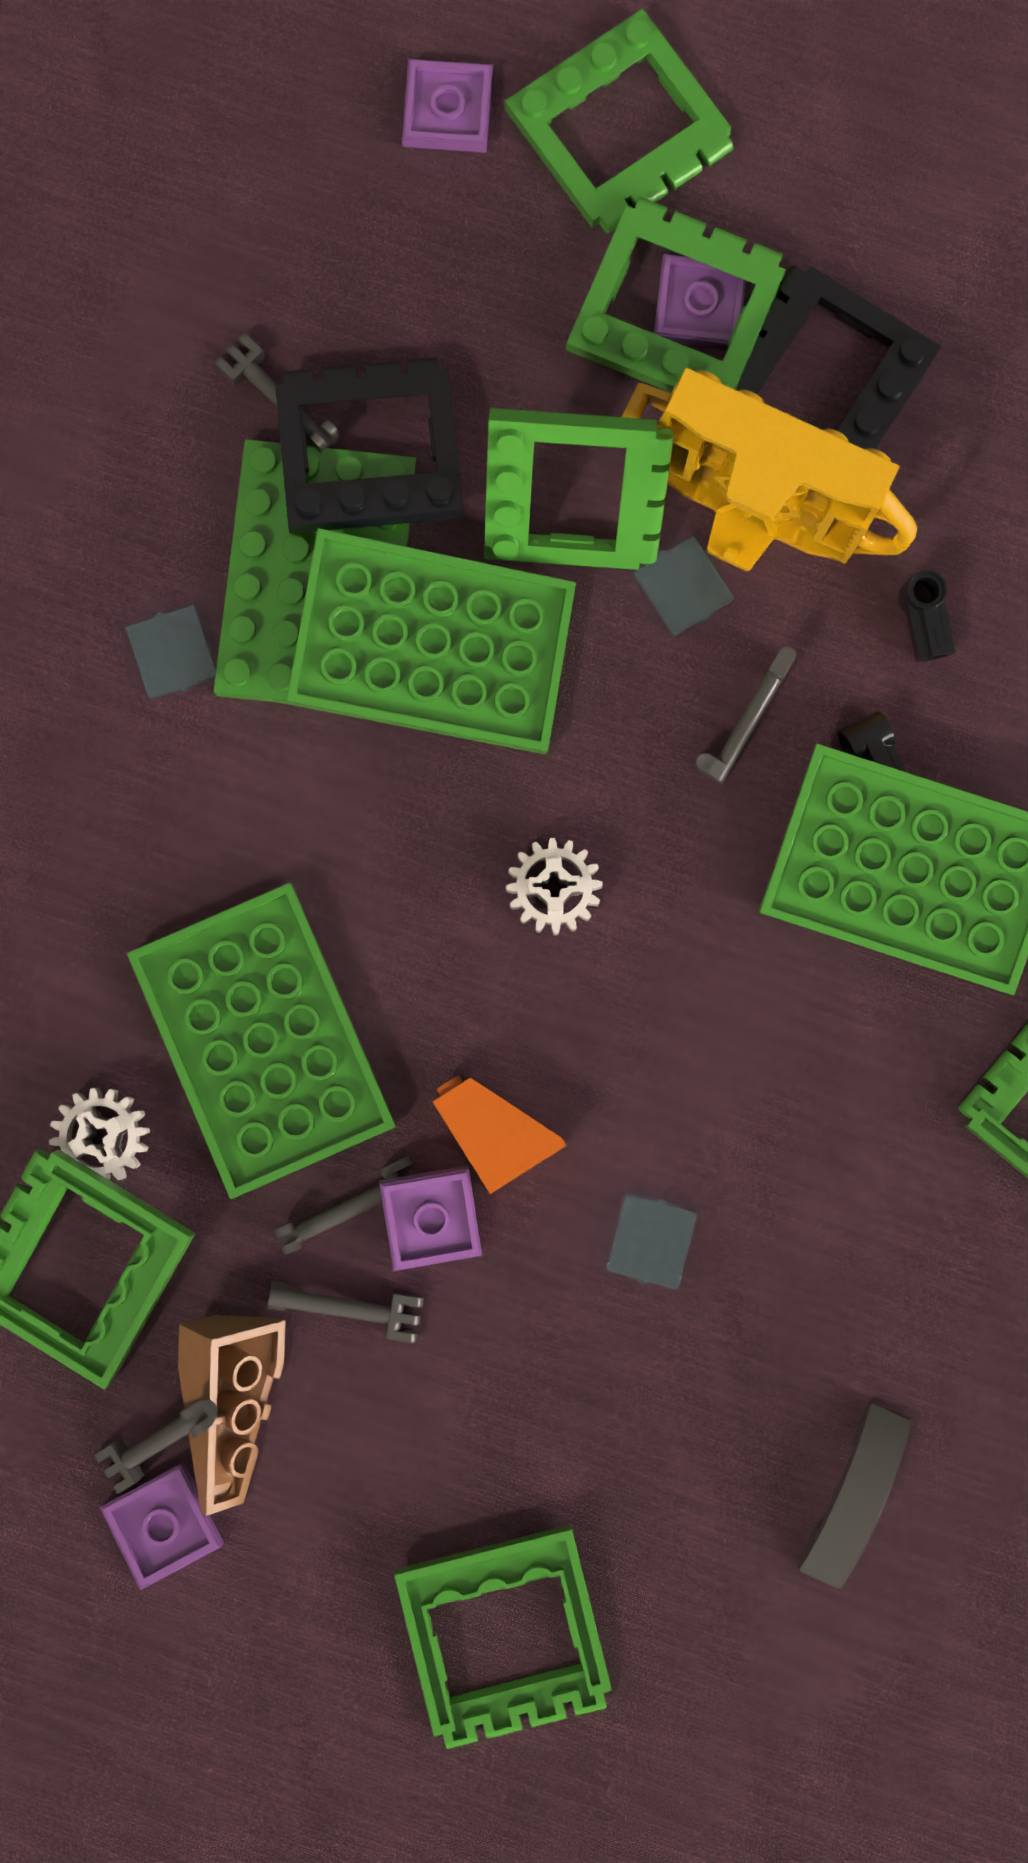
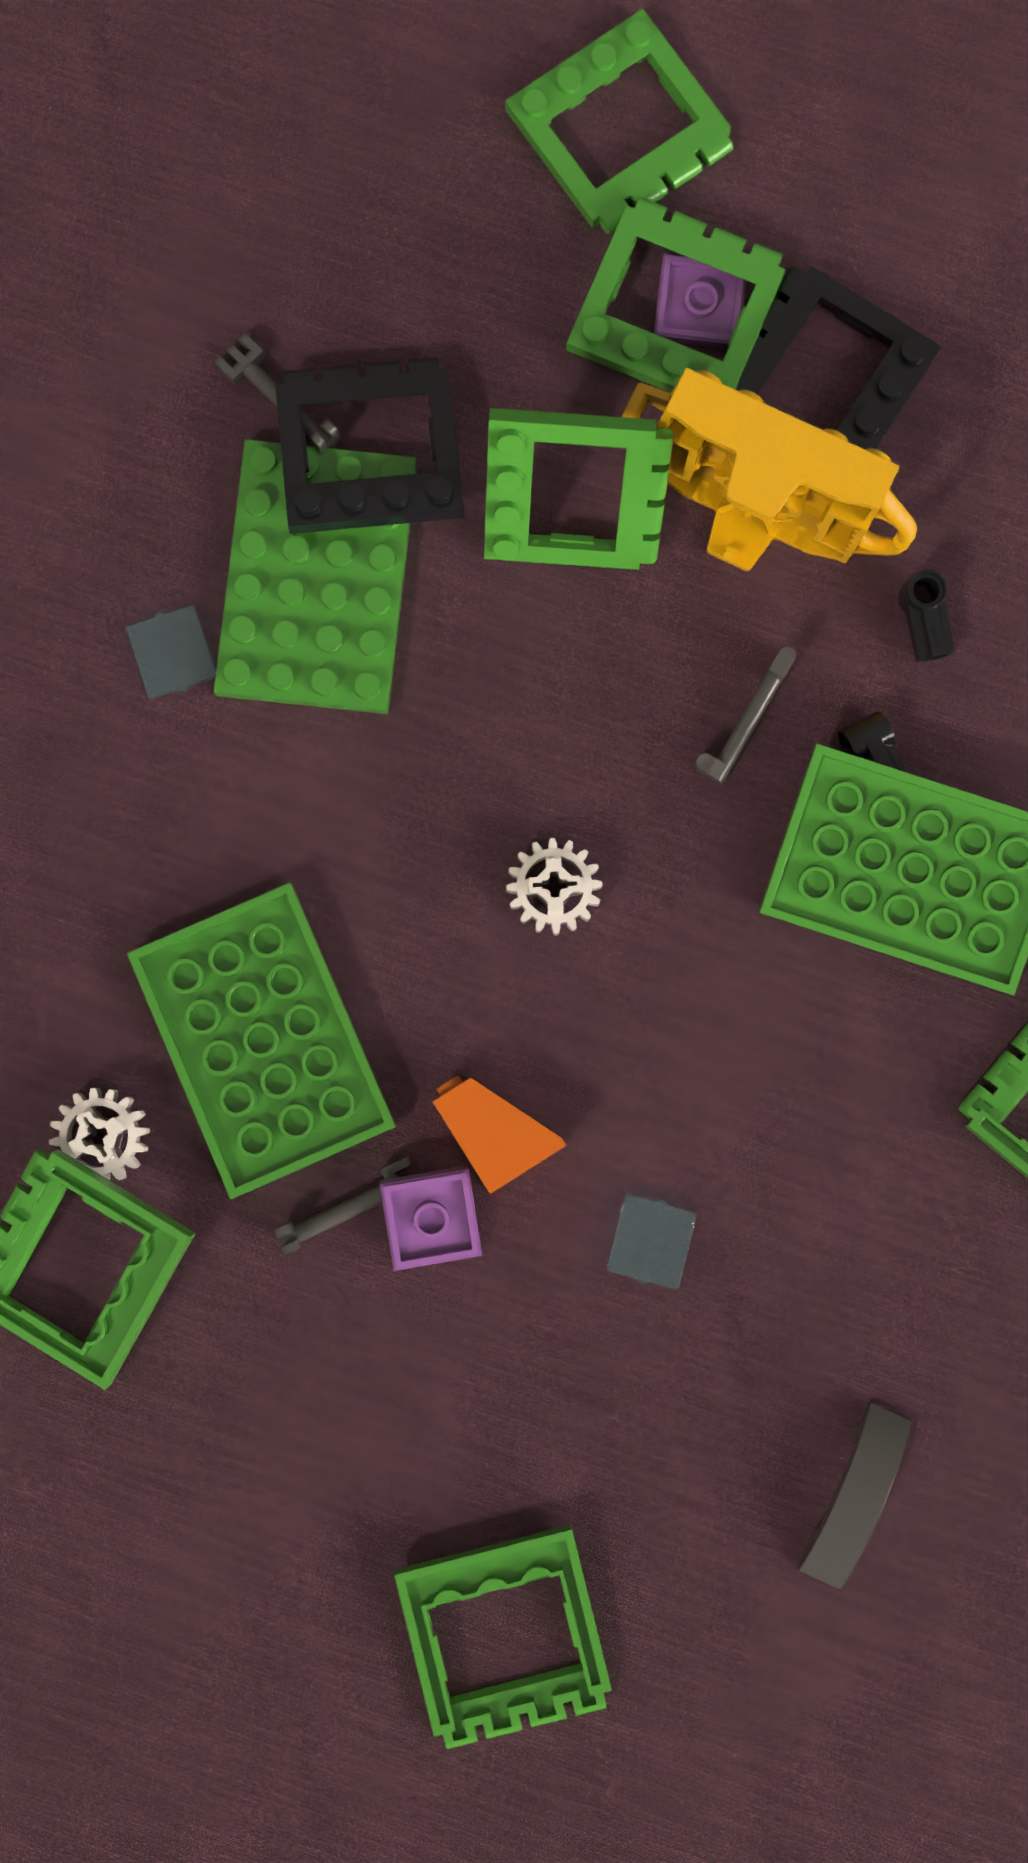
dark grey hinge [93,1400,218,1494] -> none
medium lavender tile [100,1462,224,1590] -> none
medium nougat wedge [178,1315,286,1516] -> none
dark grey hinge [267,1280,424,1343] -> none
bright green plate [286,528,576,755] -> none
medium lavender tile [402,59,493,153] -> none
clear light blue piece [633,536,734,638] -> none

